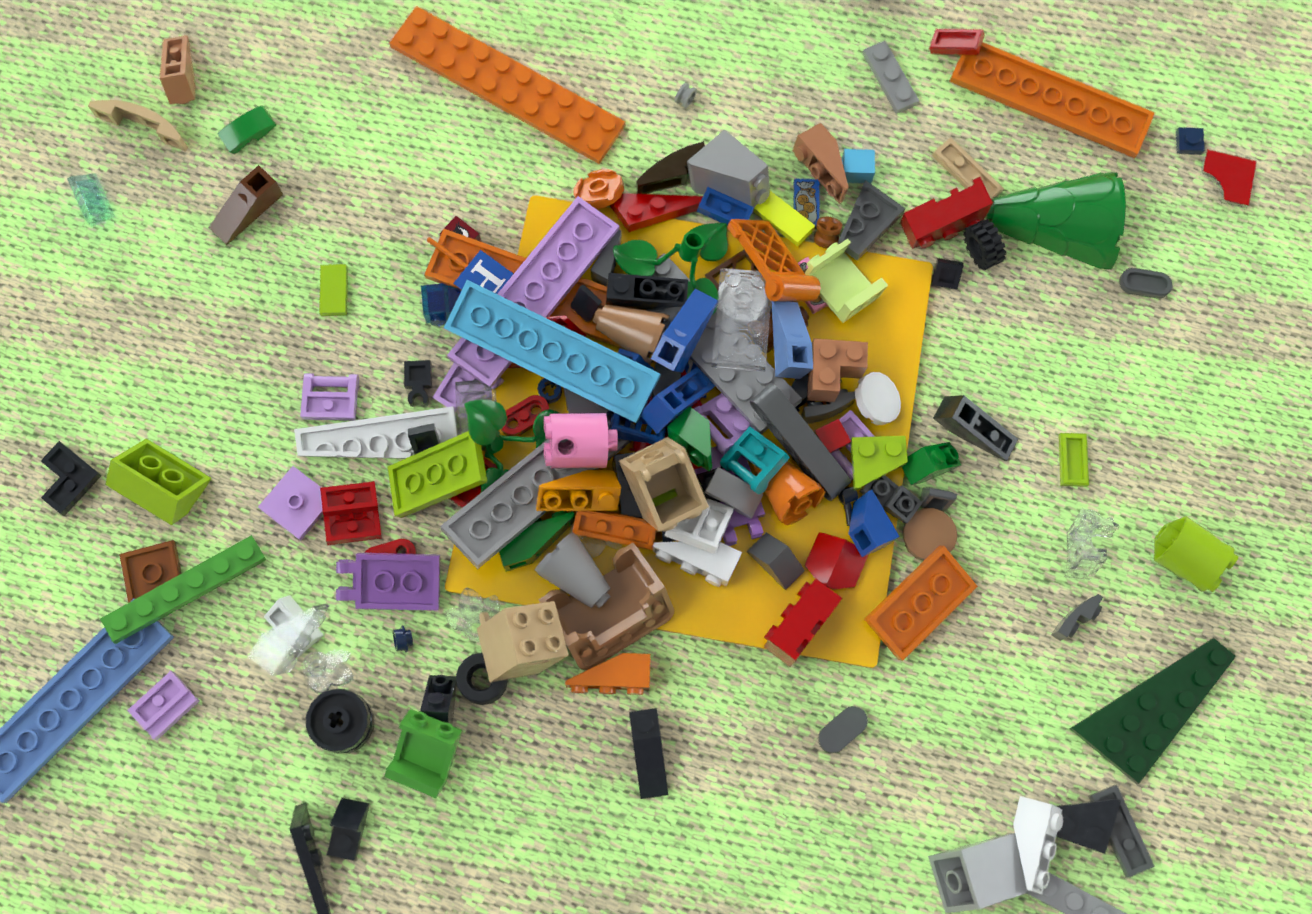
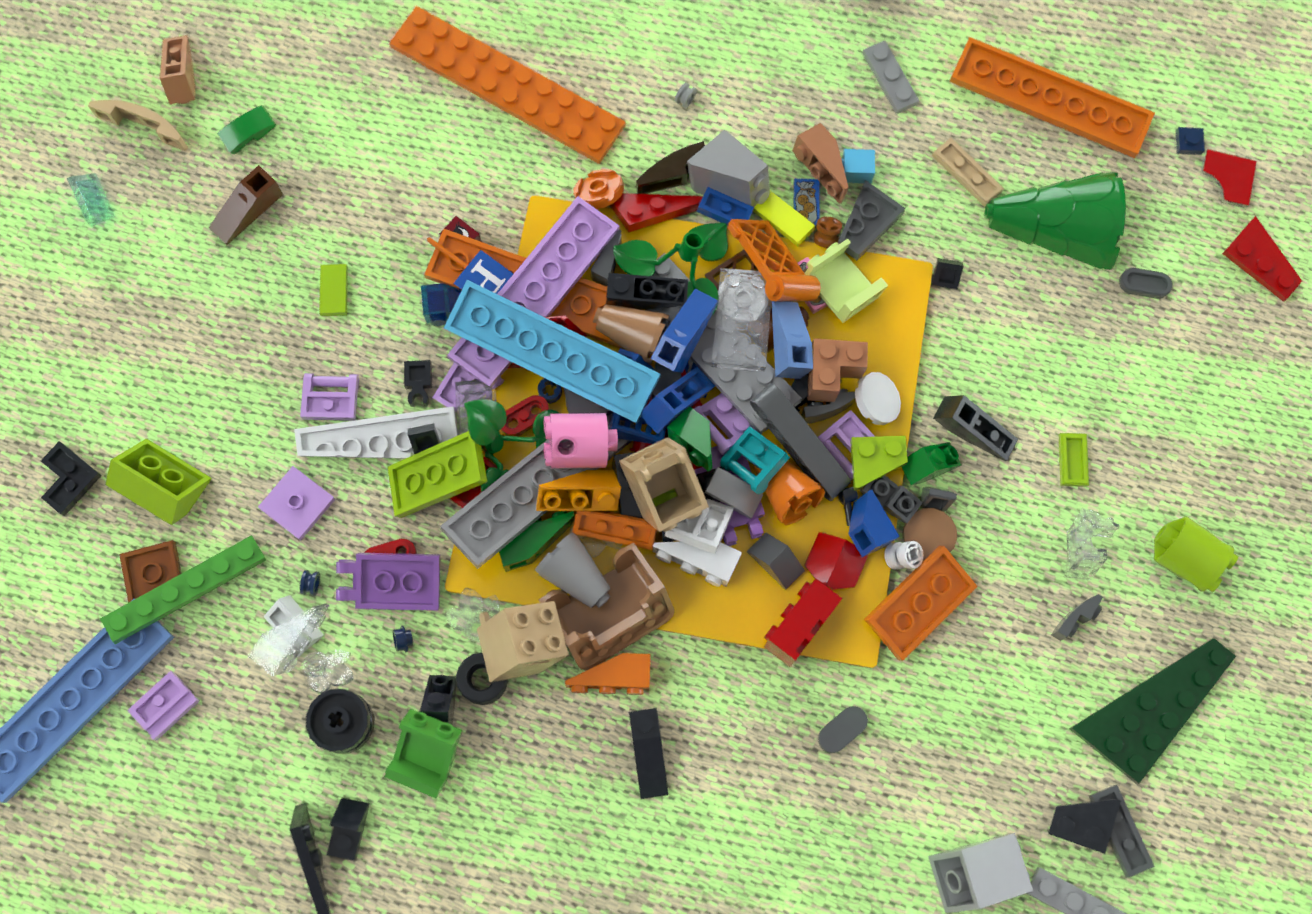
red slope [320,481,382,546] -> none
black slope [571,285,602,323] -> none
red tile [814,418,851,453] -> none
red wedge [900,176,993,249] -> none
red tile [929,28,985,55] -> none
black tyre [963,219,1006,270] -> none
white slope [1013,796,1063,895] -> none
none -> dark blue bush [300,570,320,596]
none -> white wheel [885,541,924,569]
none -> red wing [1222,215,1302,302]

